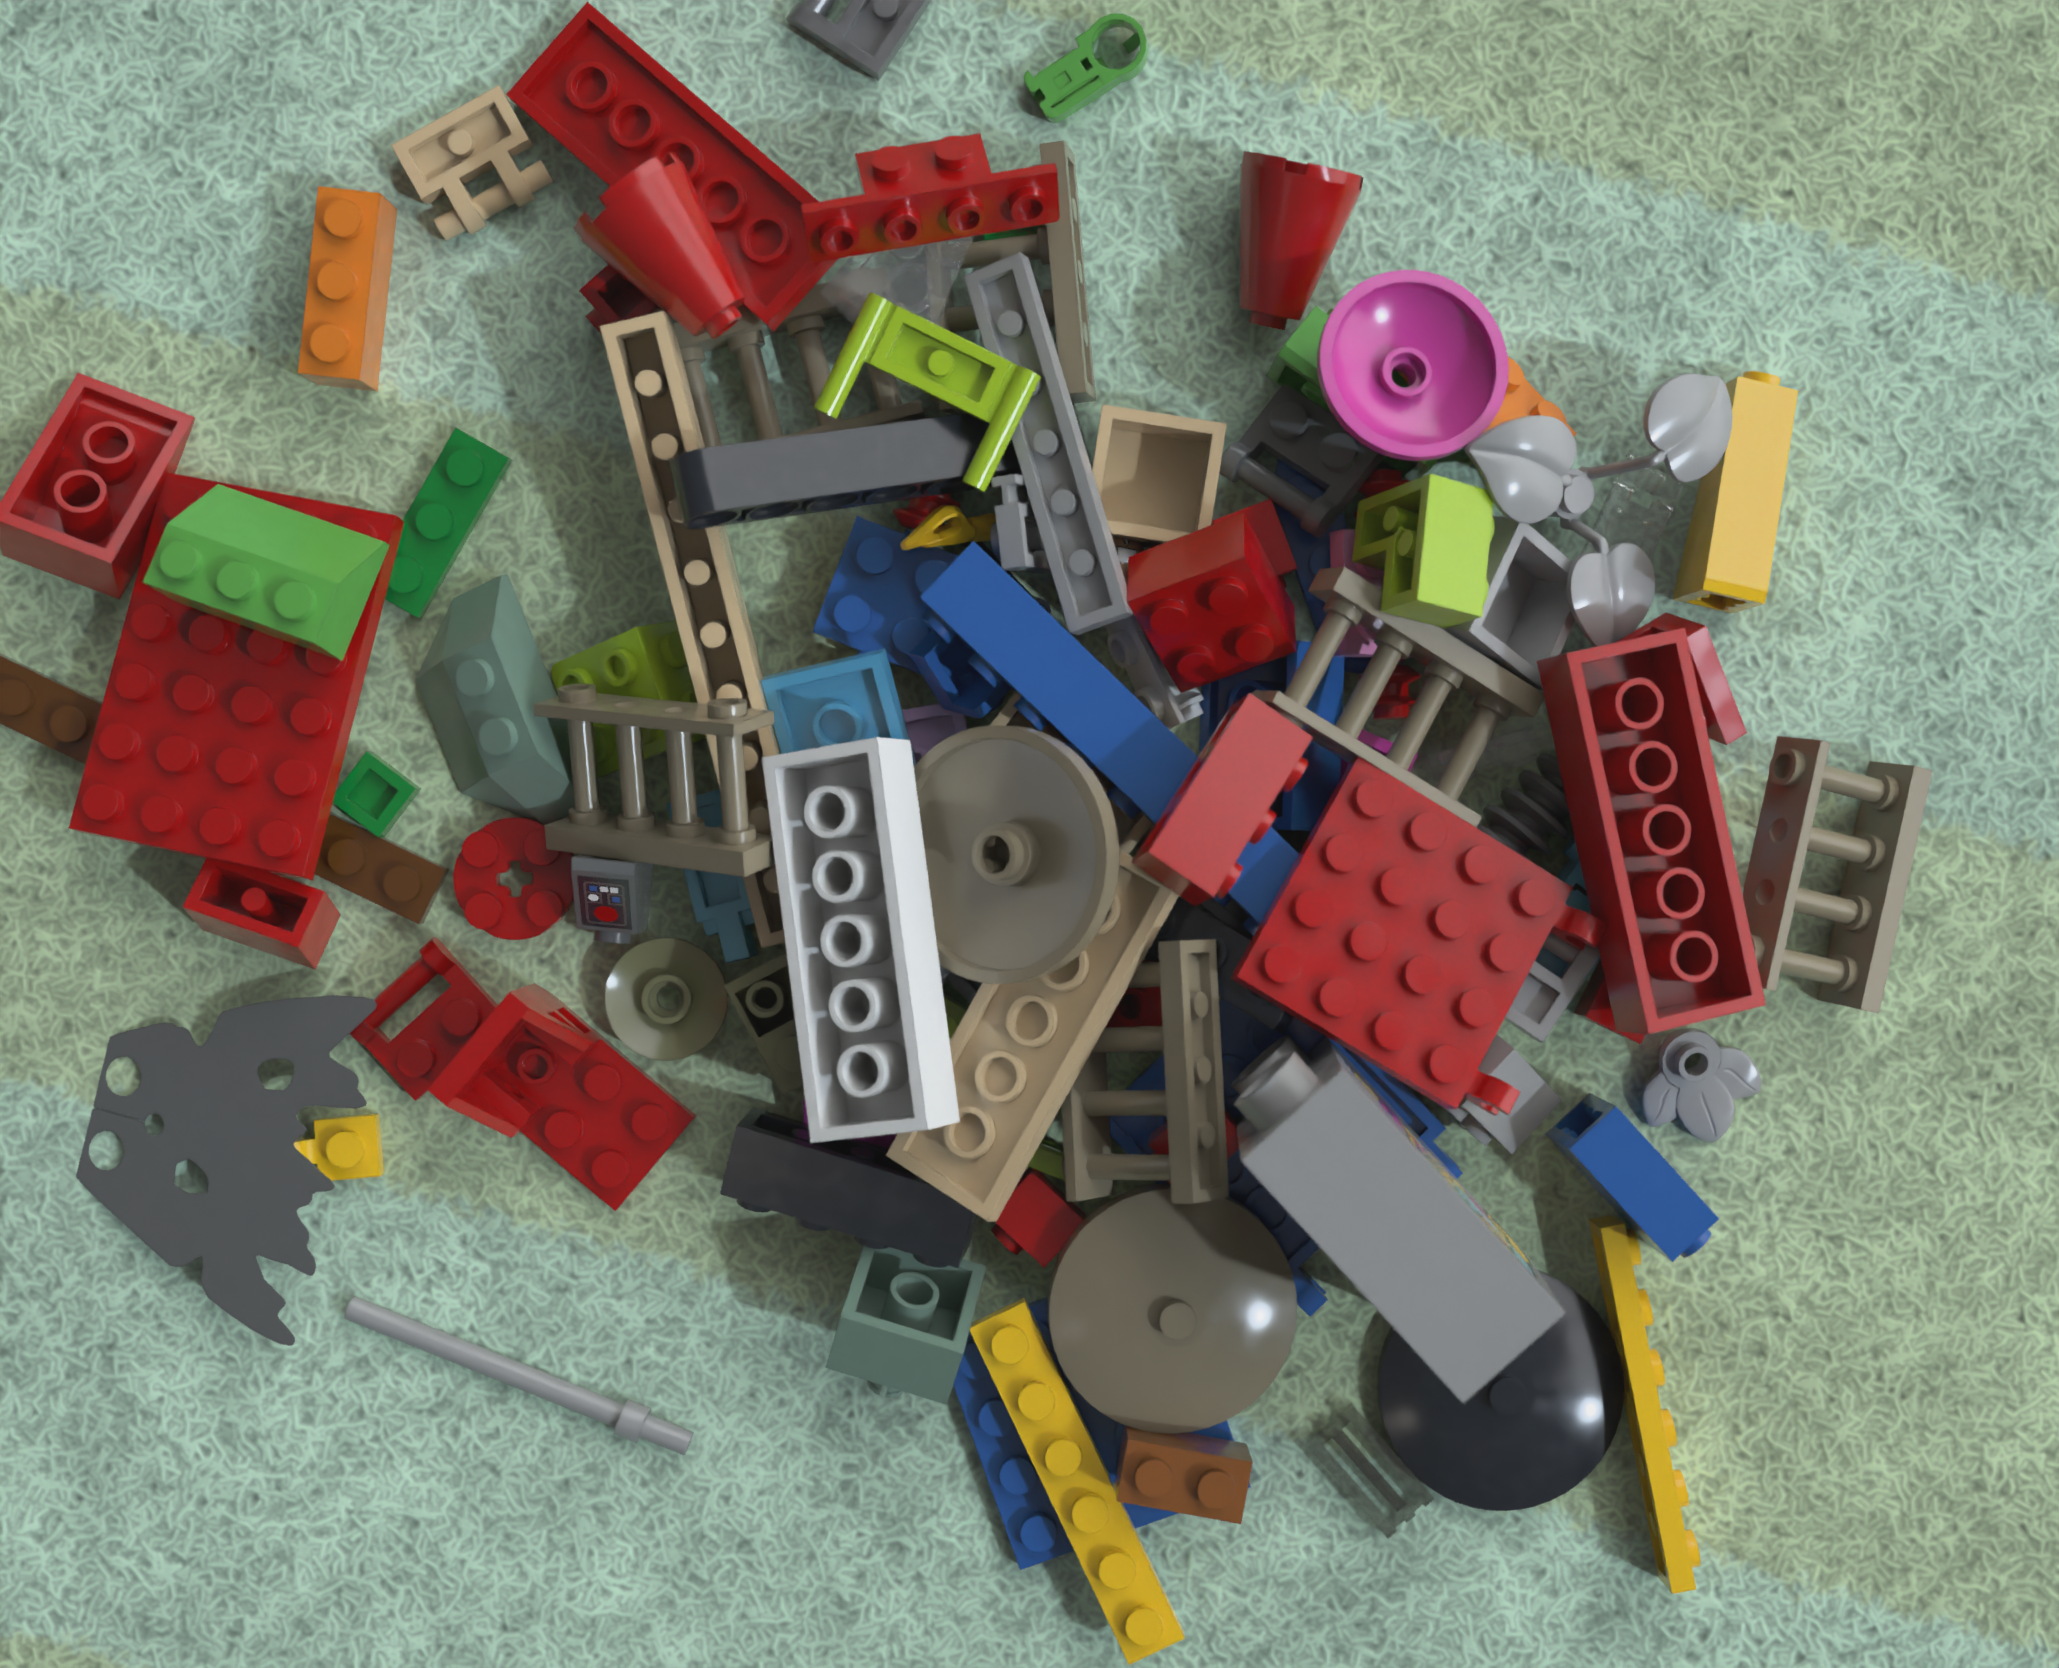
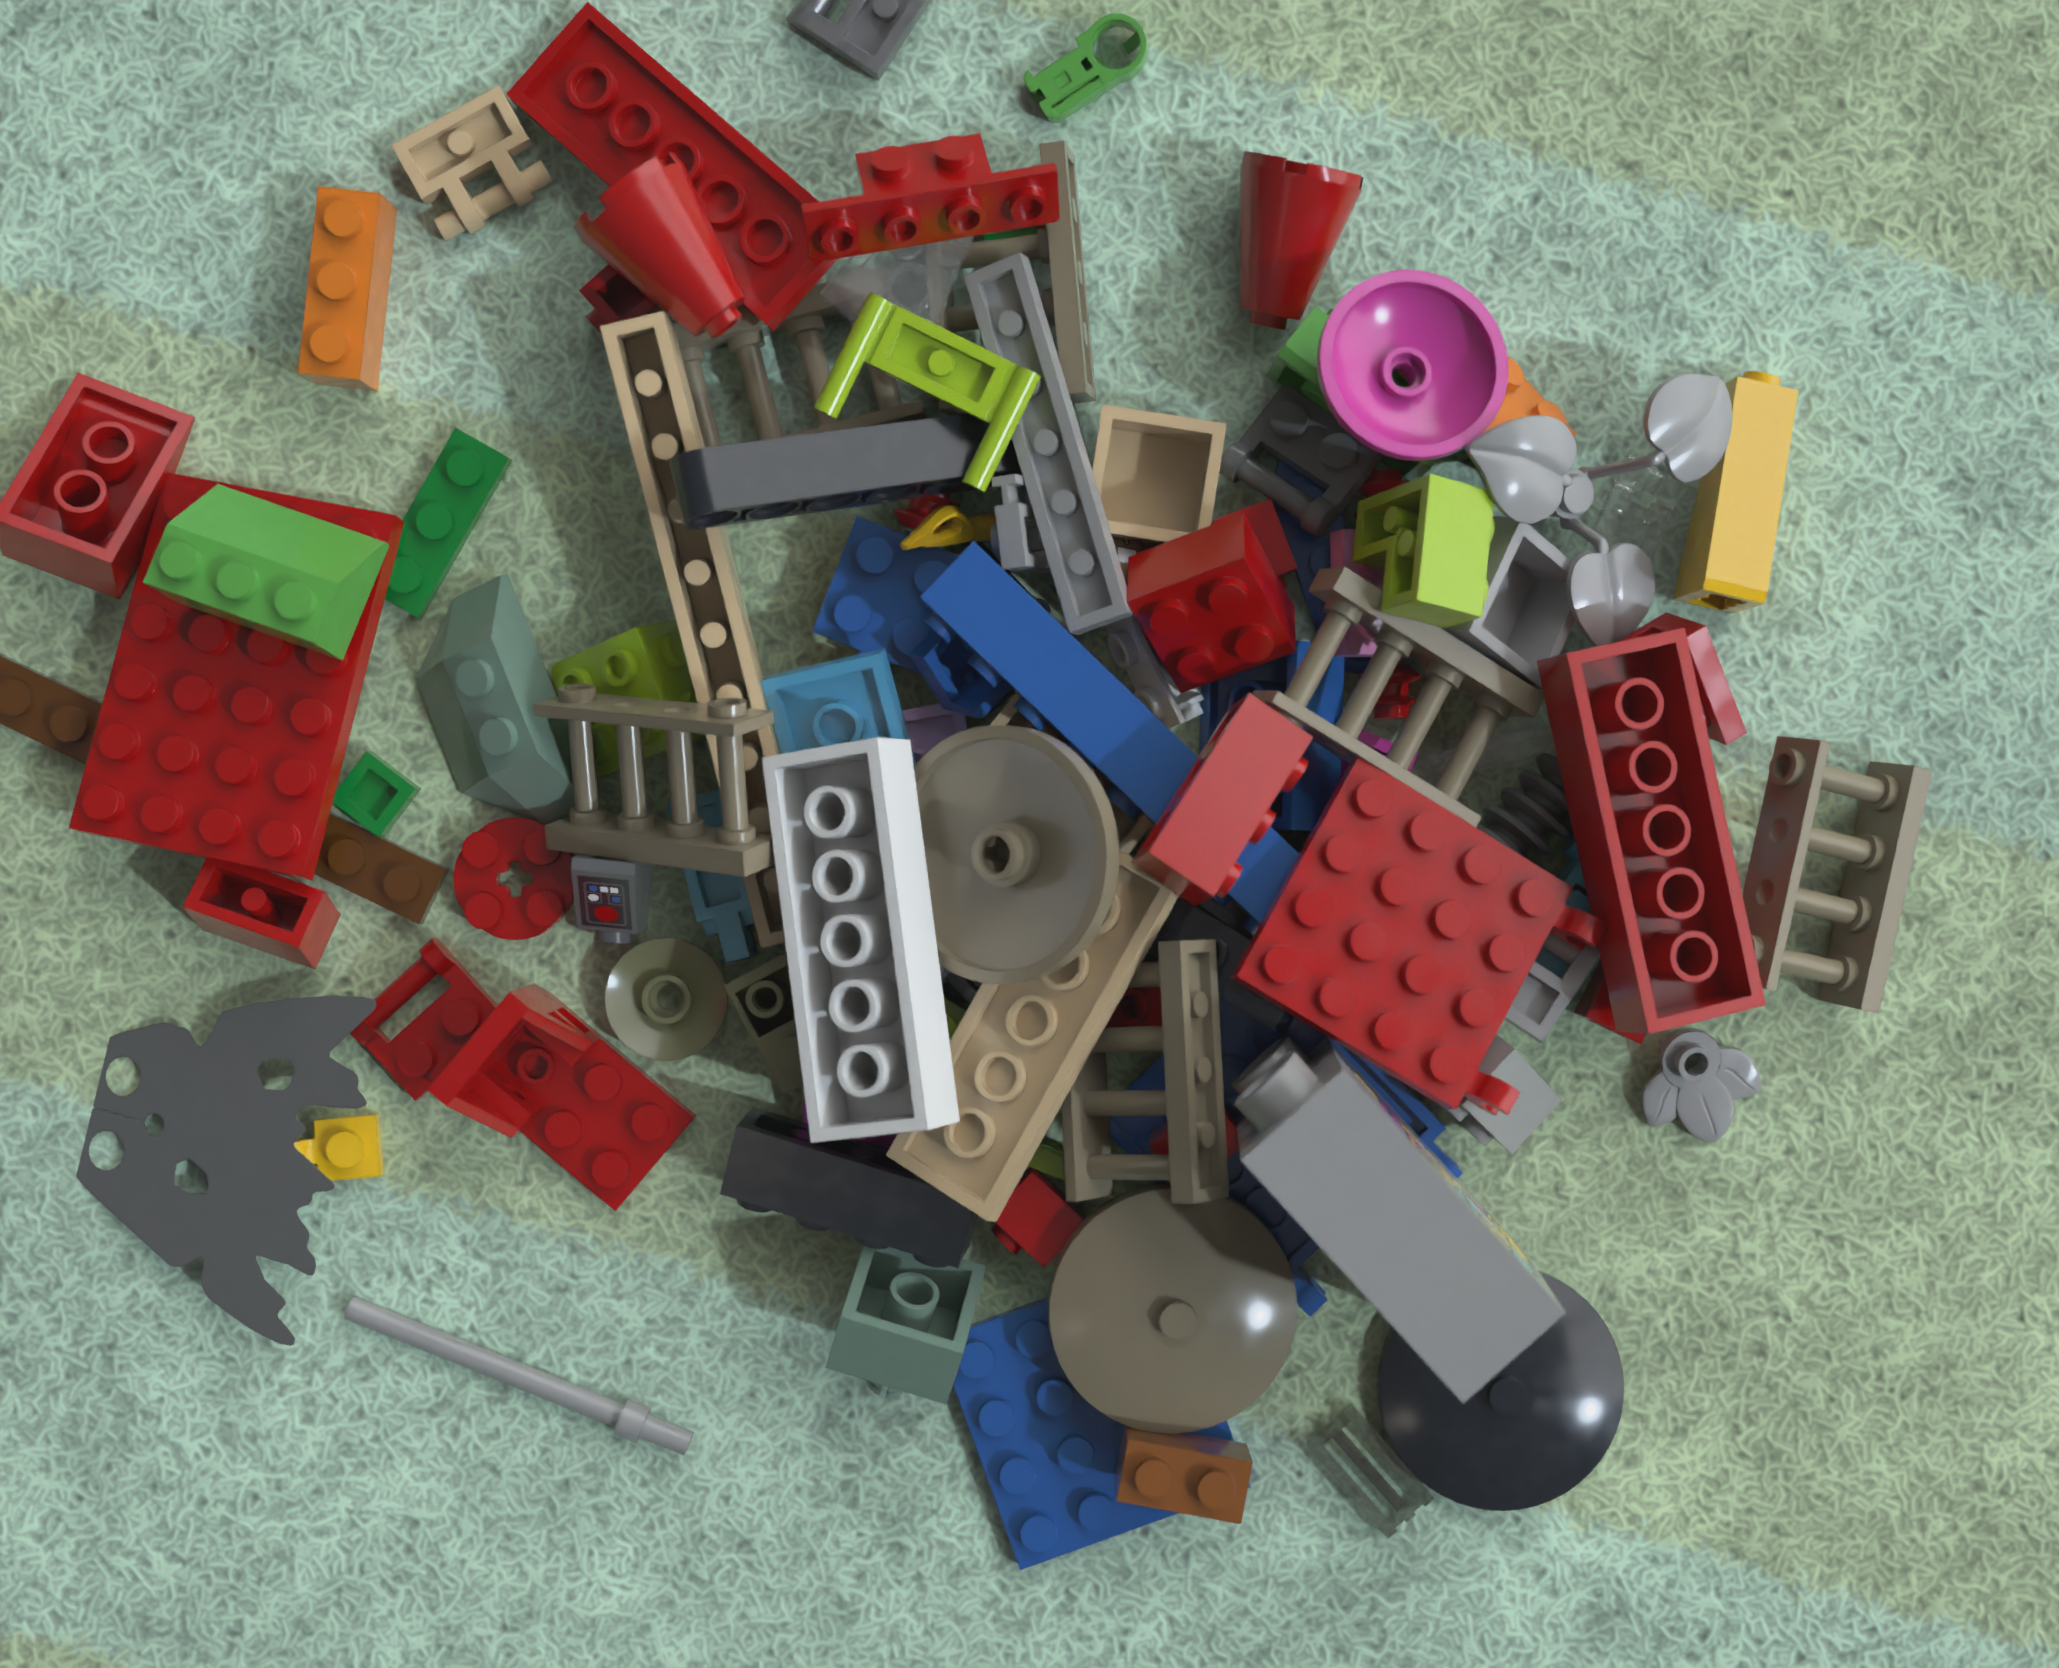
yellow plate [969,1297,1185,1665] -> none
blue brick [1545,1093,1719,1262] -> none
yellow plate [1588,1215,1701,1594] -> none

